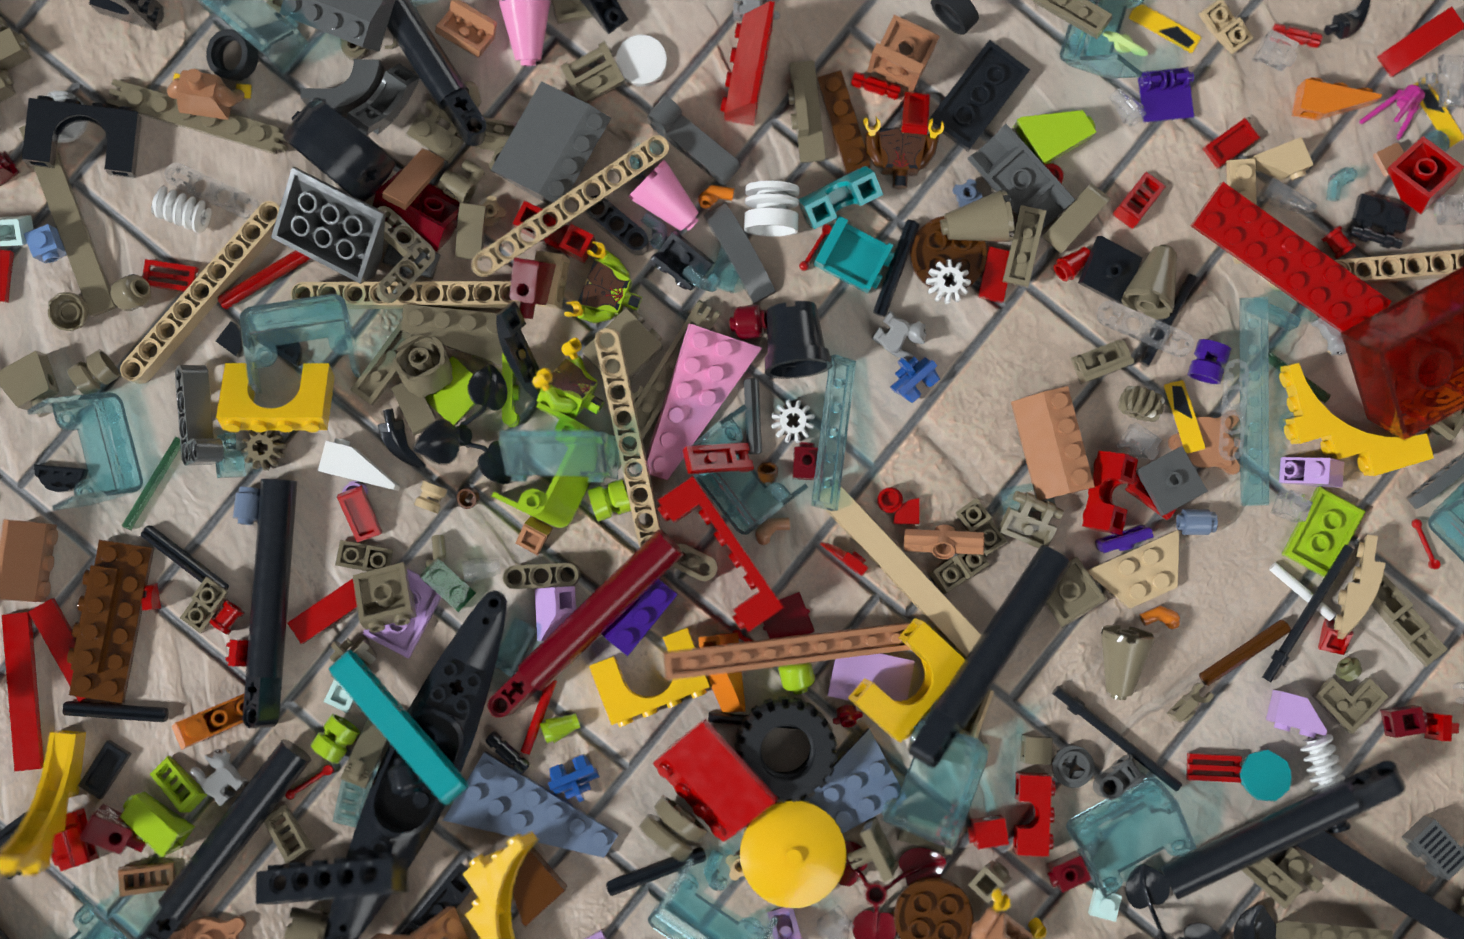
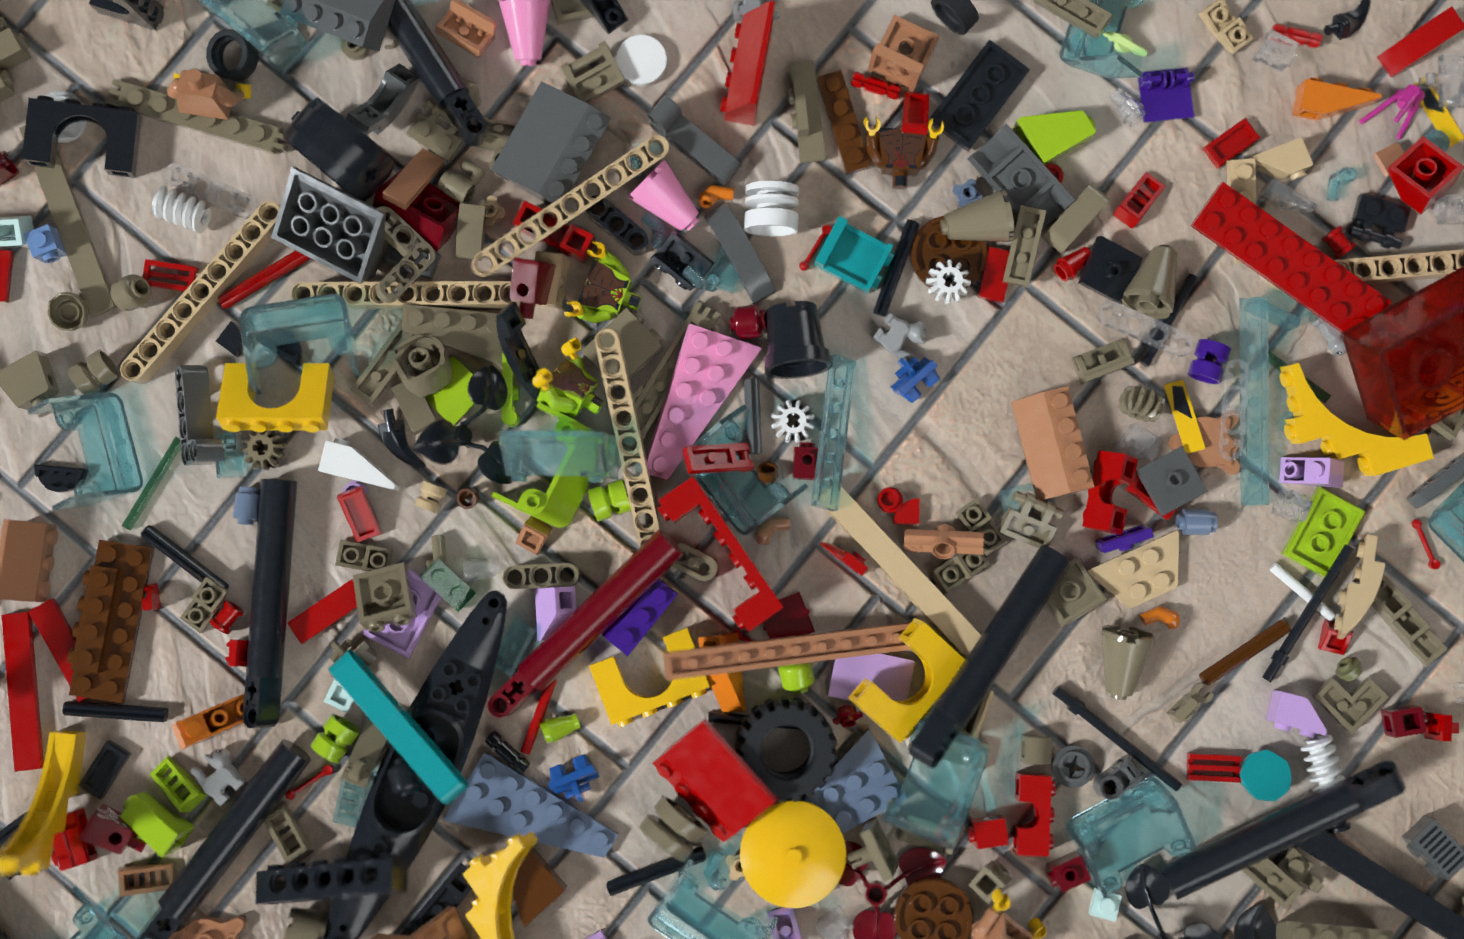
dark grey arch [300,59,385,115] -> none
teal arch [798,166,883,229] -> none
yellow sticker [1129,2,1201,53] -> none

